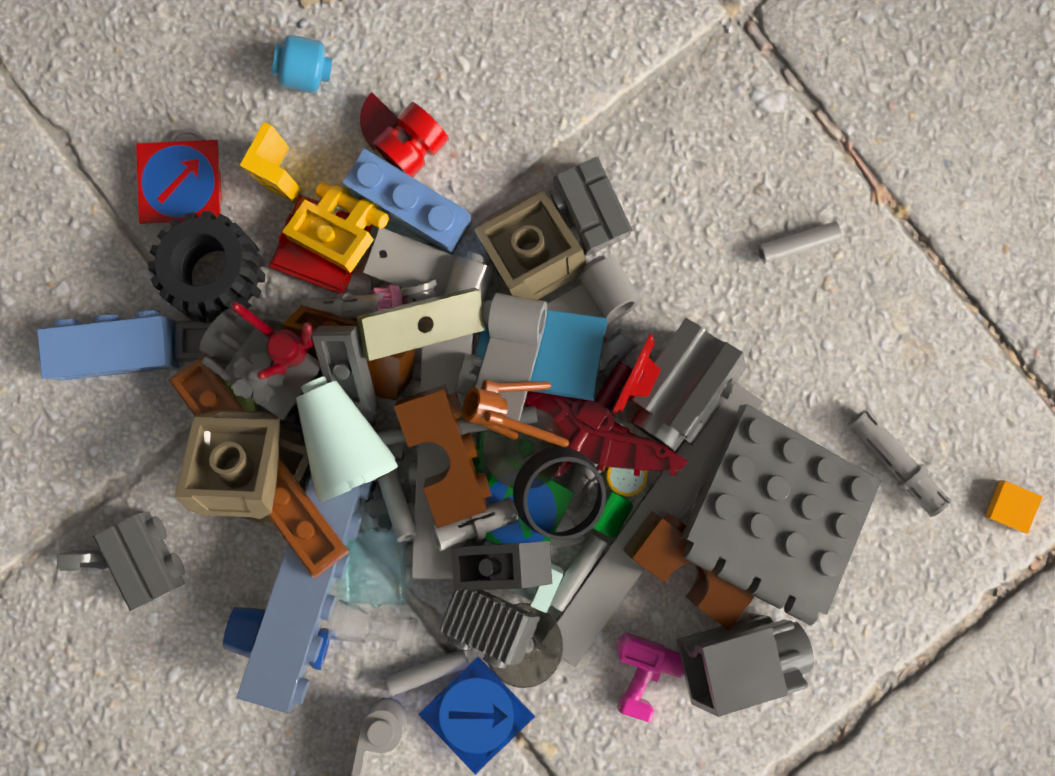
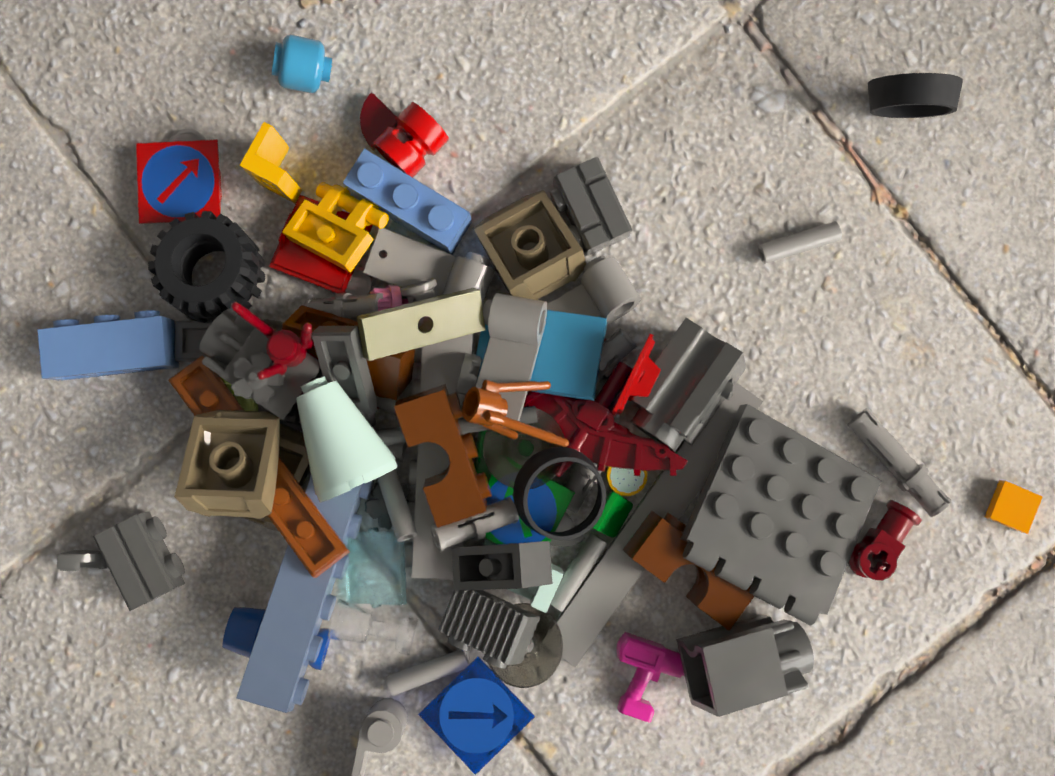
none -> dark red connector [848,500,922,581]
none -> black tyre [868,73,963,118]

